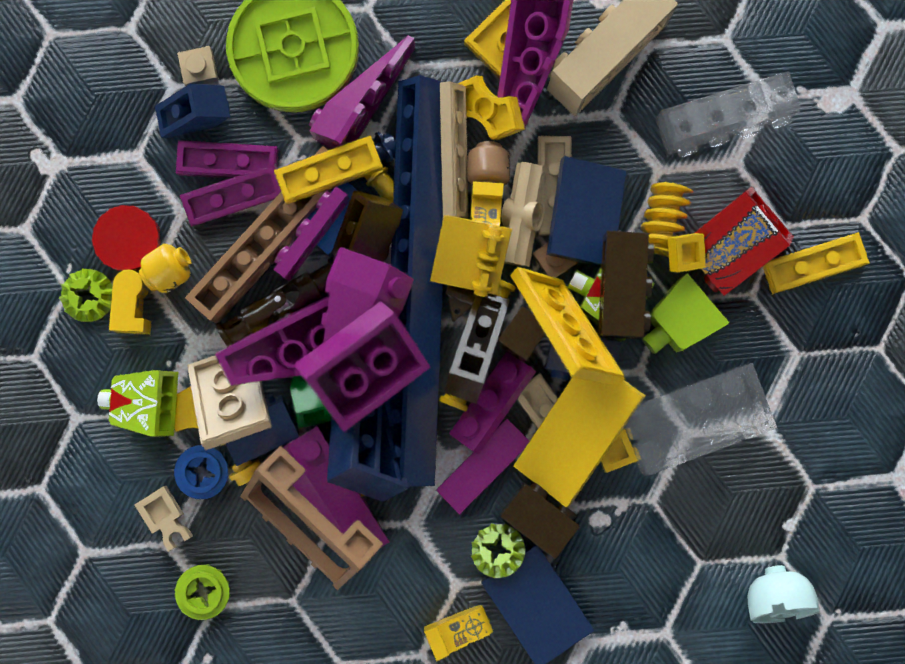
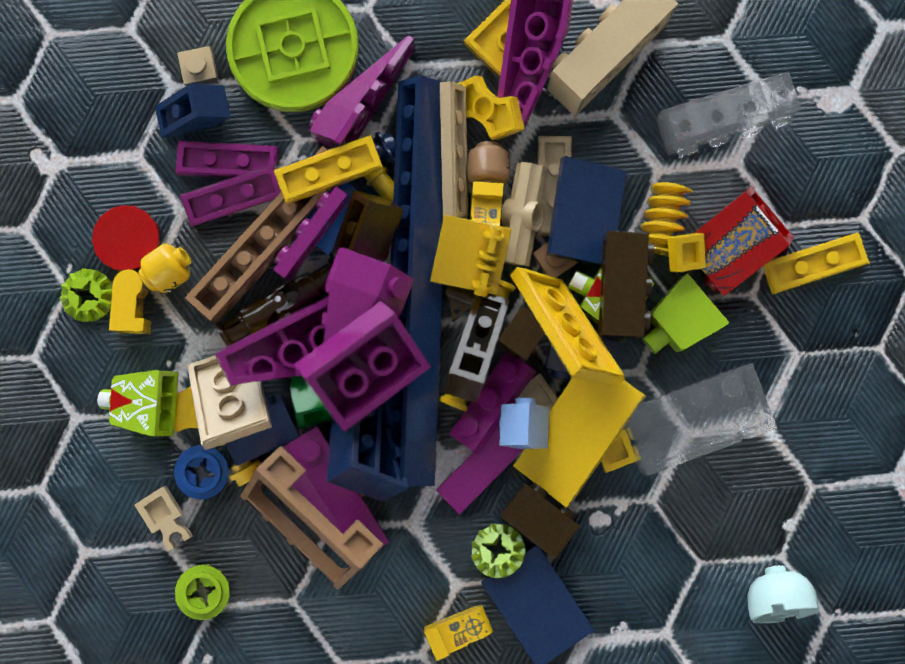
none -> light blue brick [499,398,549,449]

